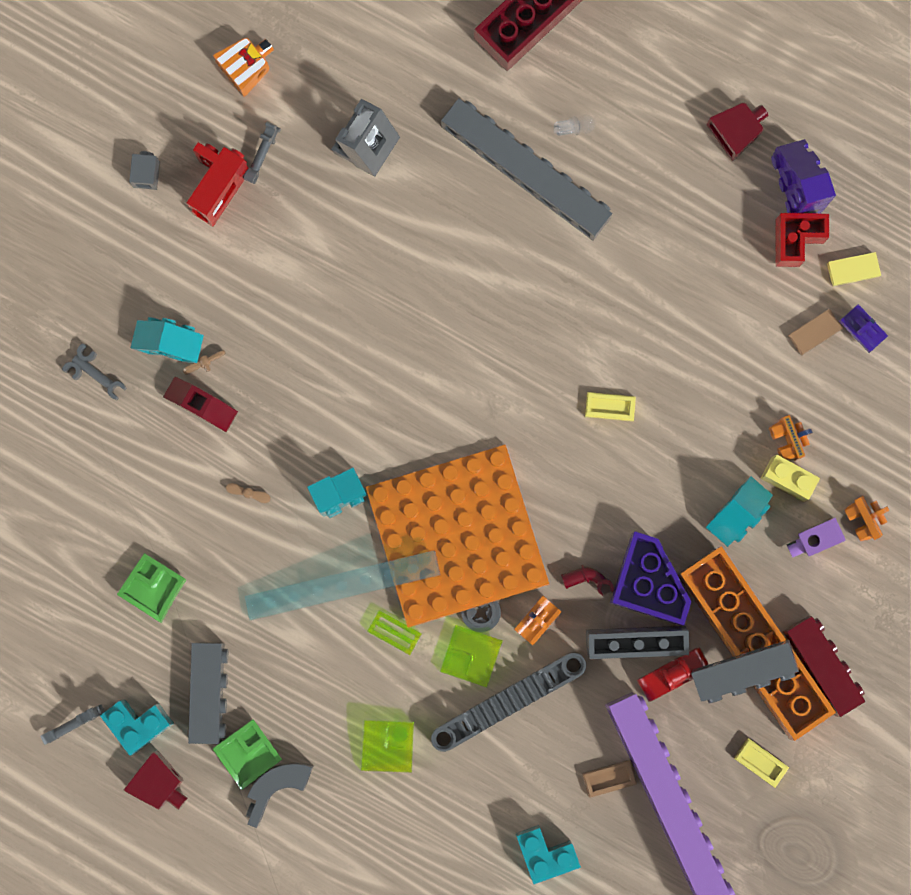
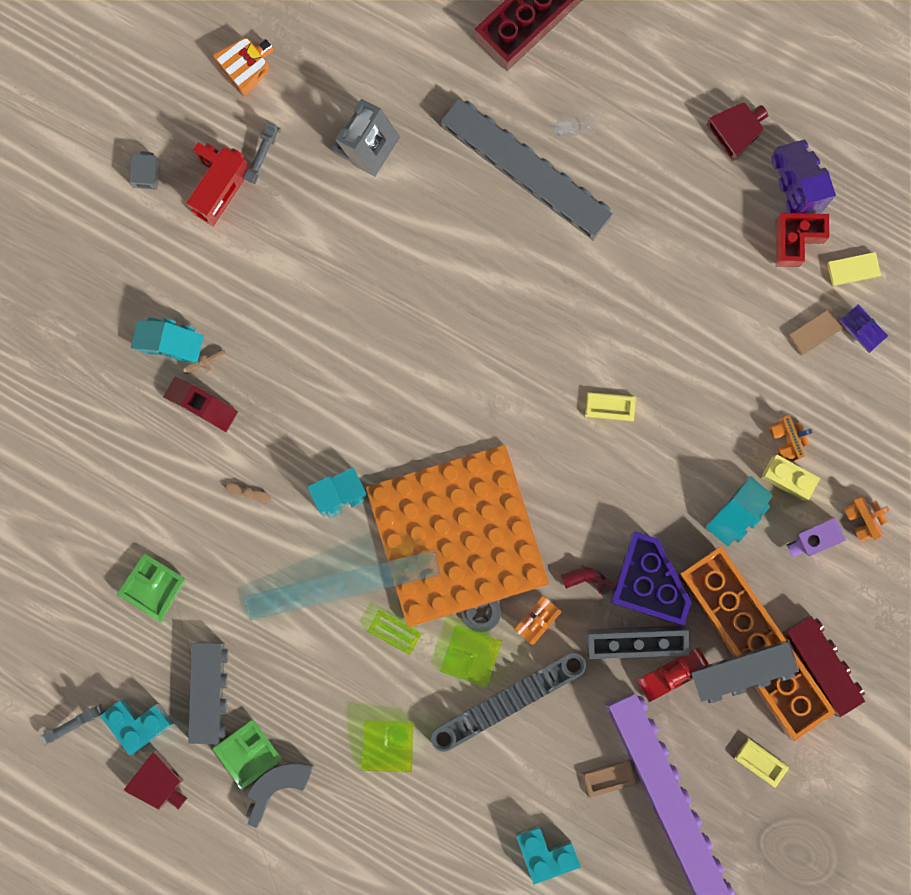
dark grey bar [62,344,127,400] -> none

